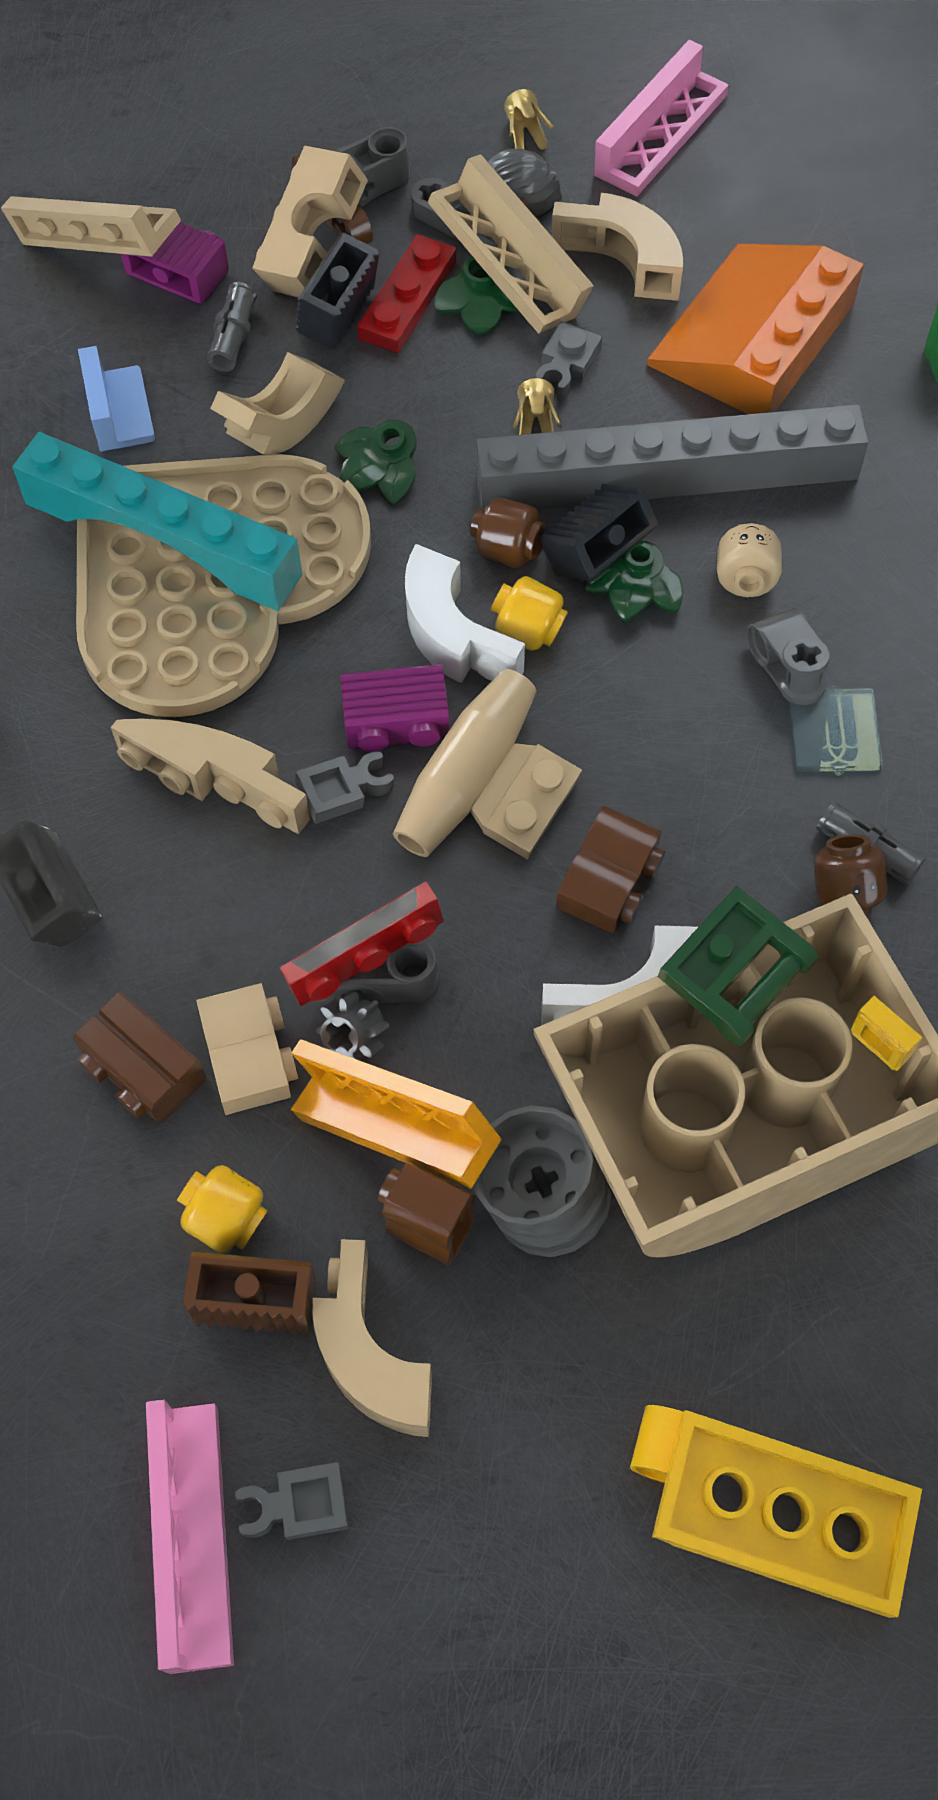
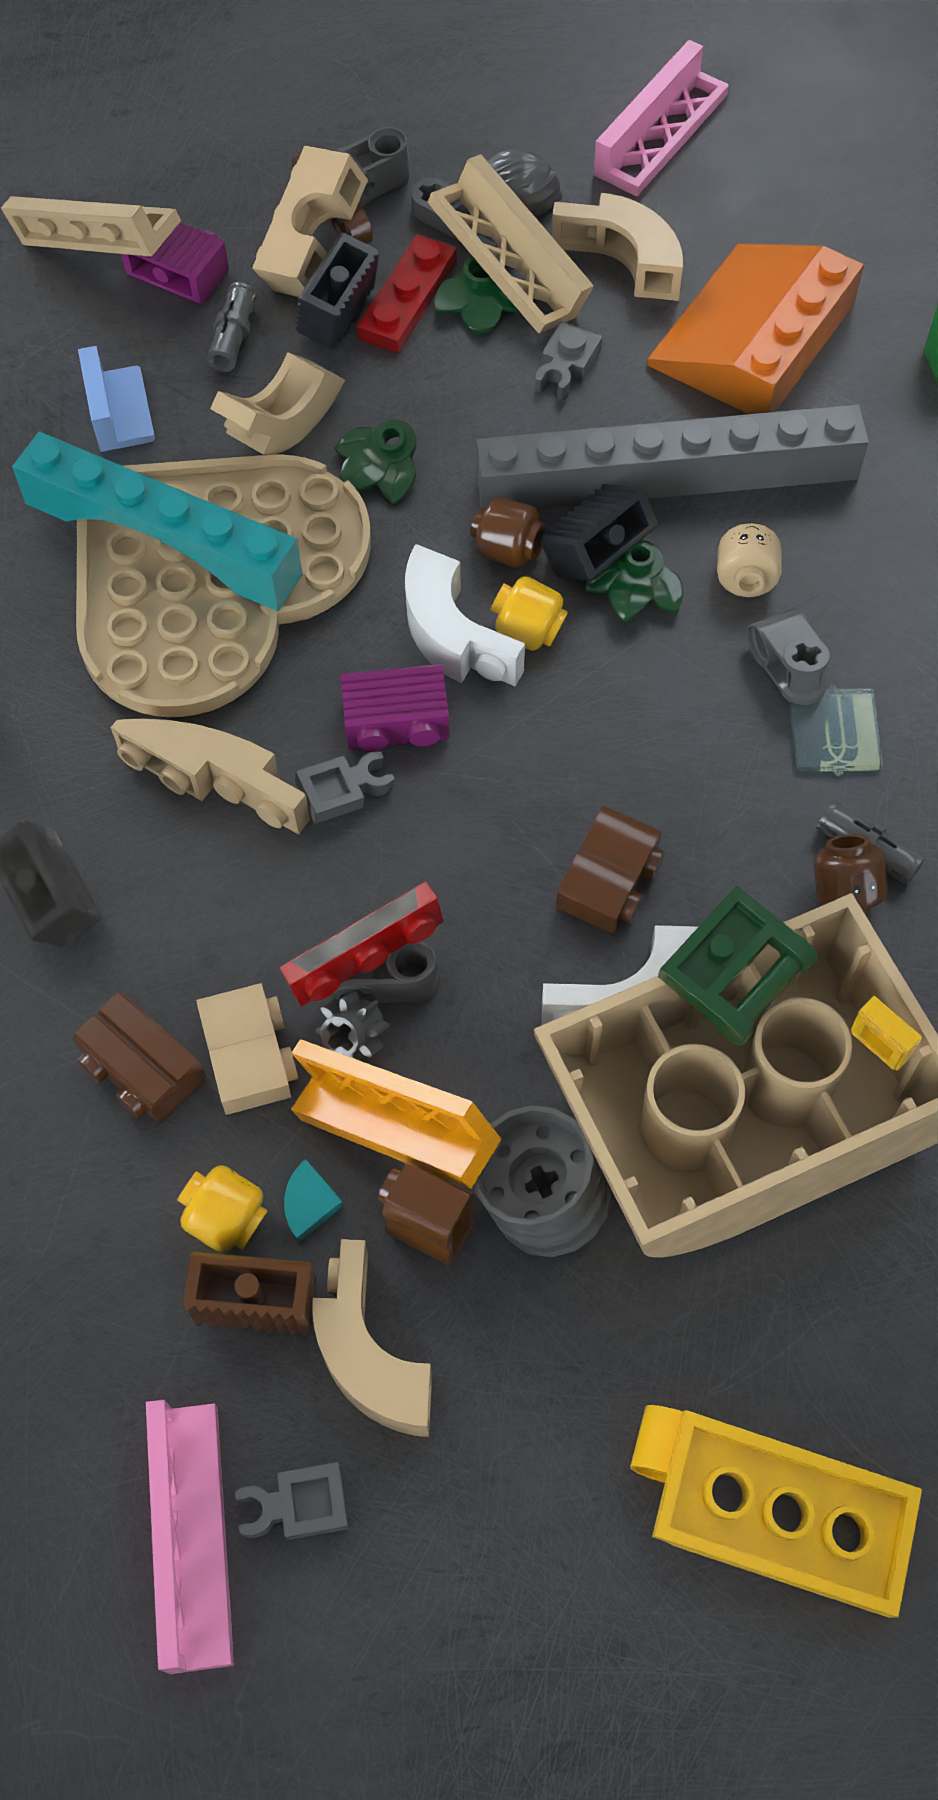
tan plate [393,669,582,860] -> none
pearl gold piece [504,89,554,150] -> none
pearl gold piece [513,378,562,435] -> none
none -> teal tile [284,1159,343,1244]

